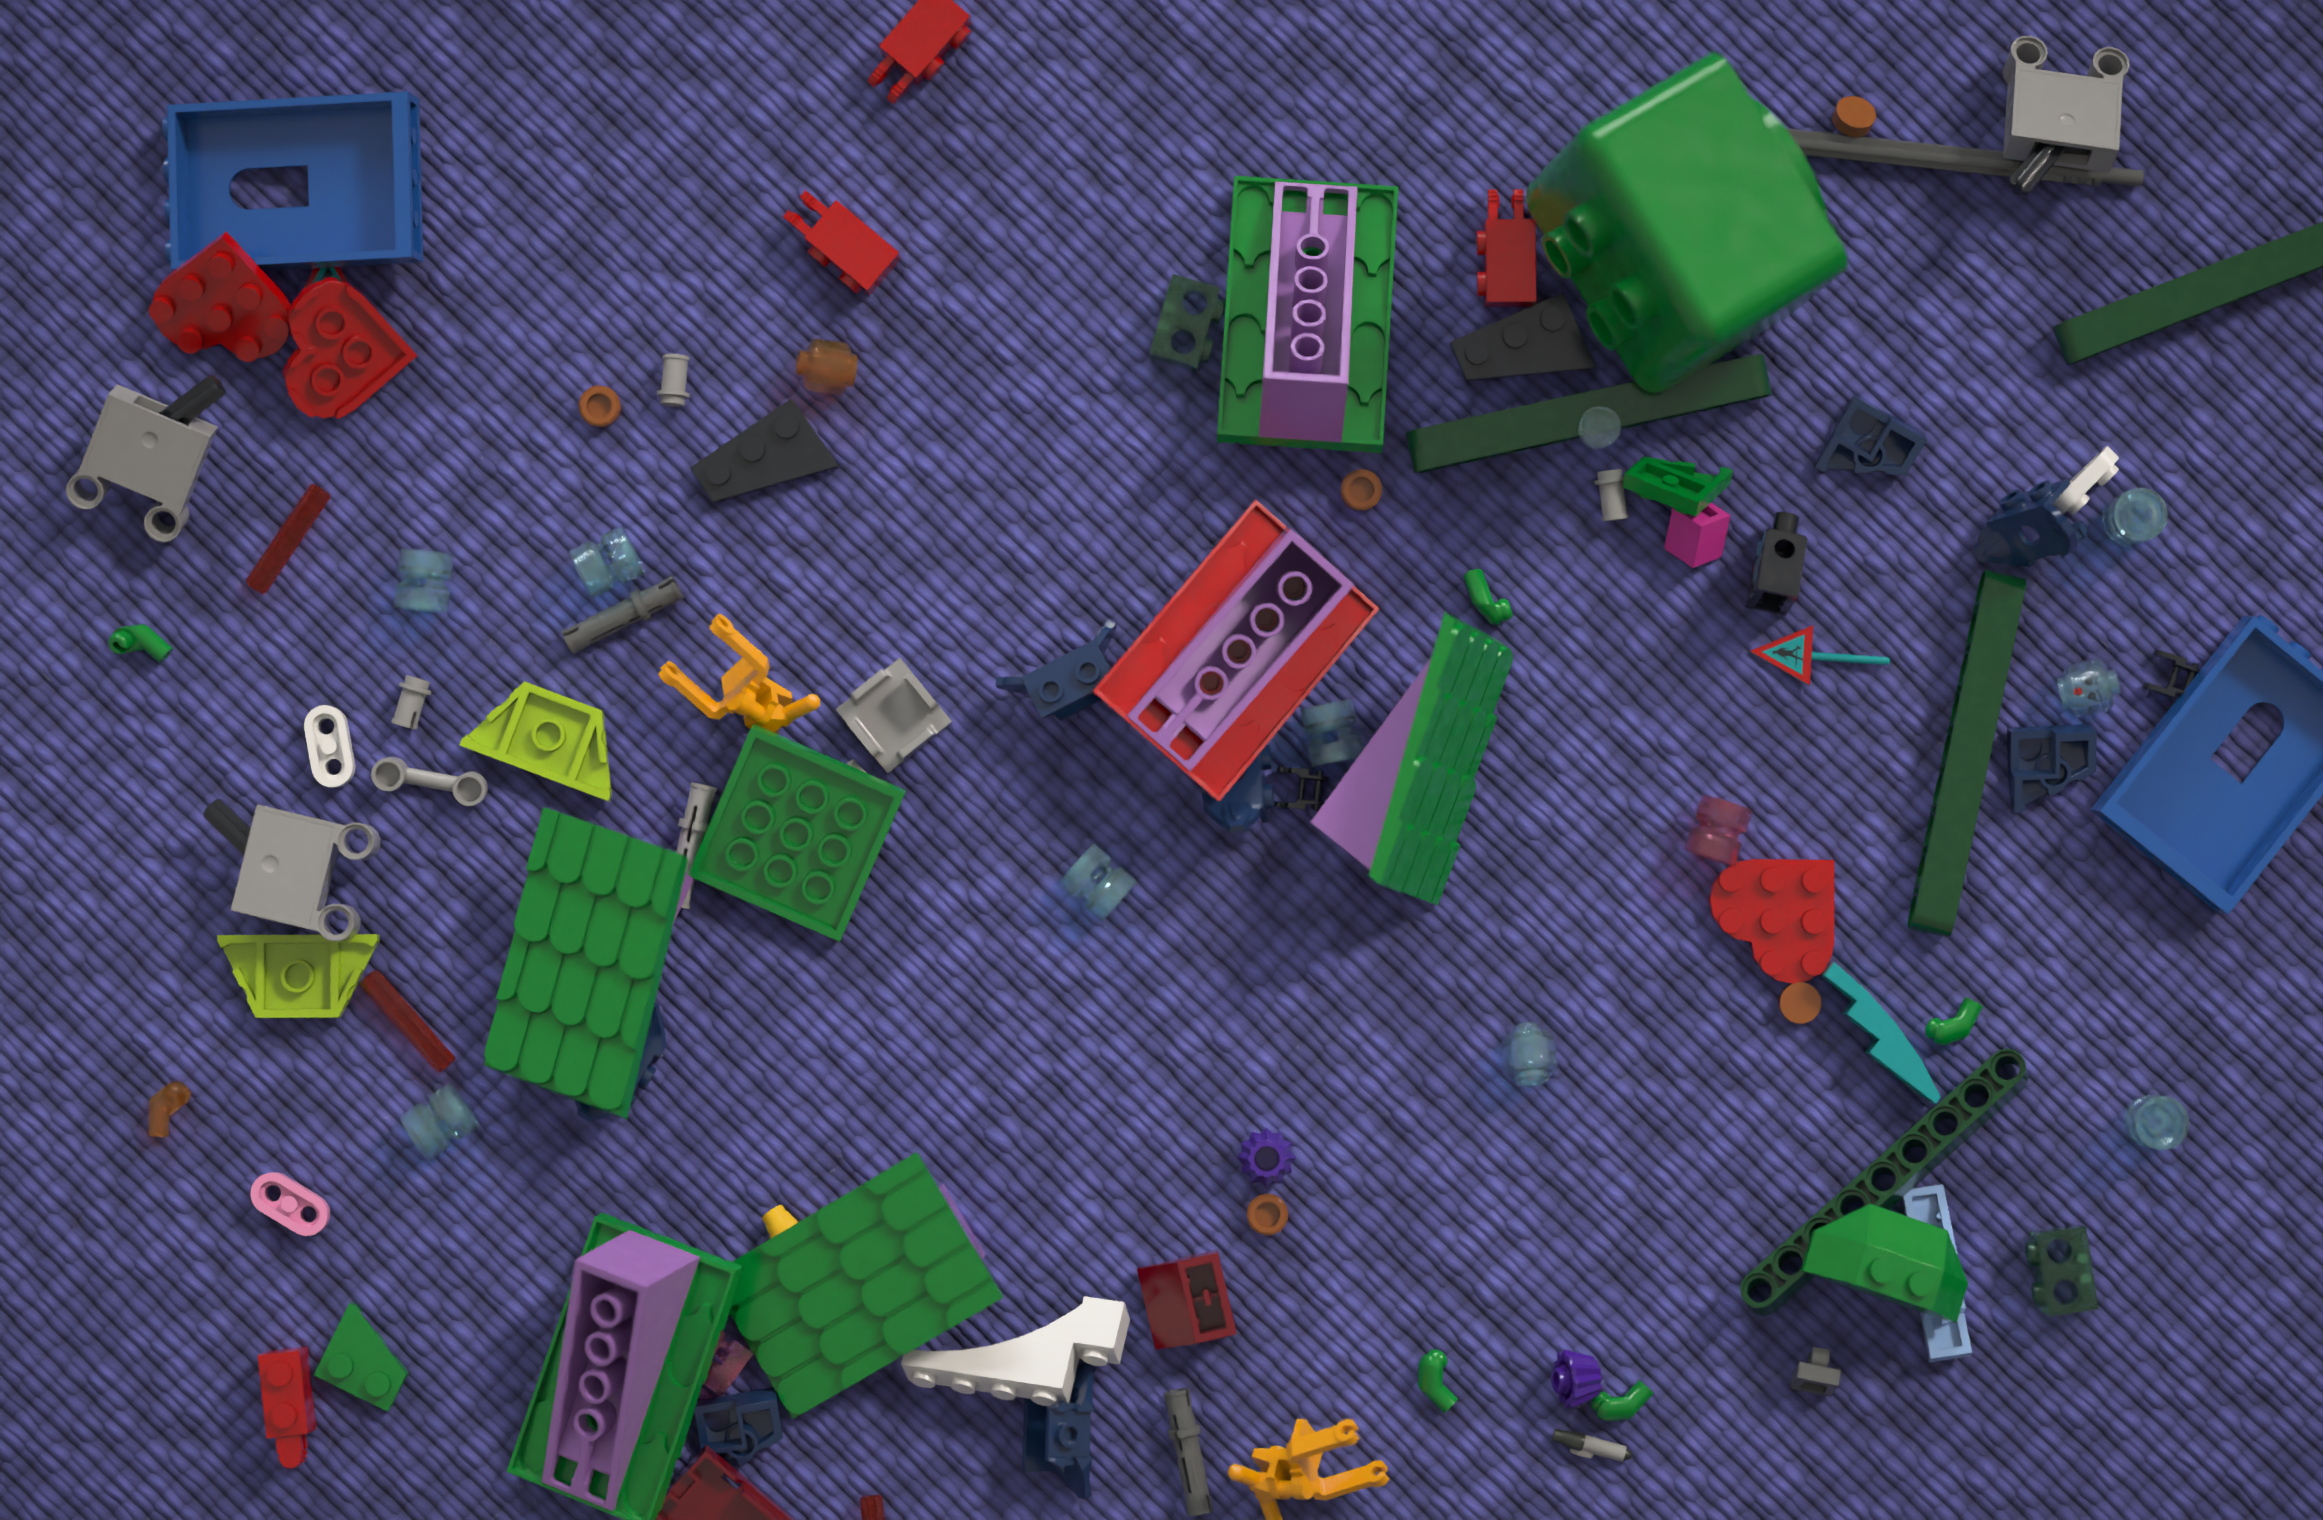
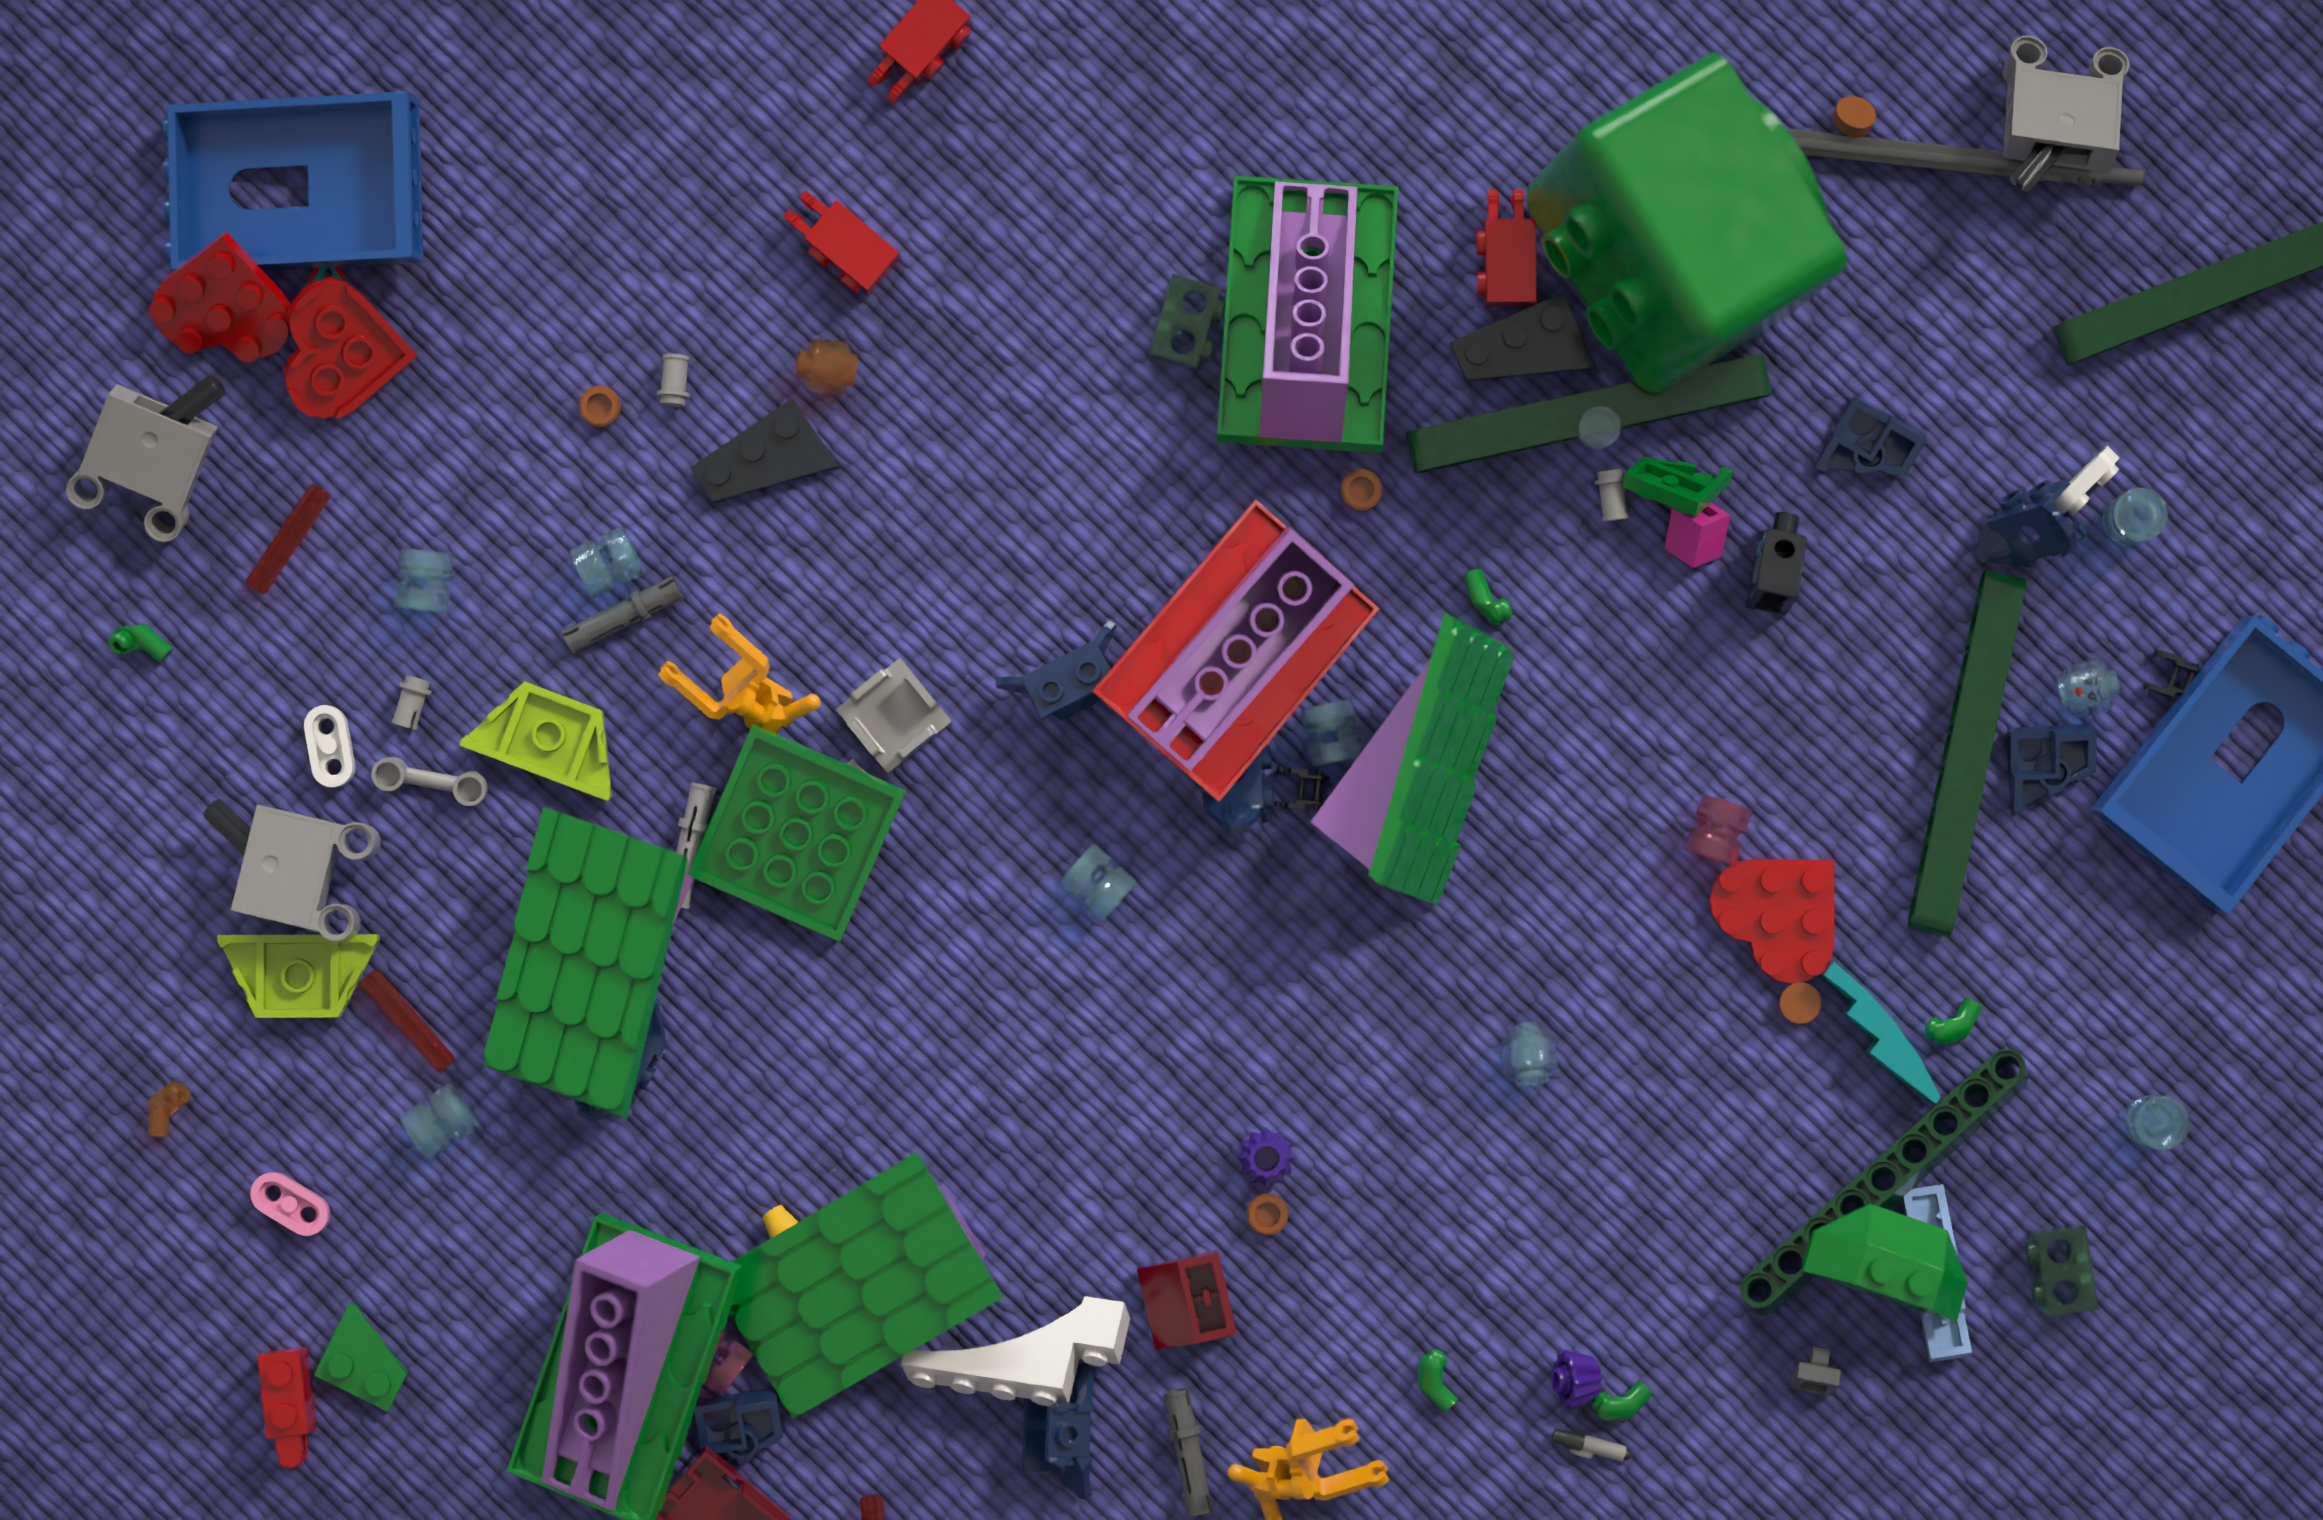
piece [1749,625,1890,686] -> none

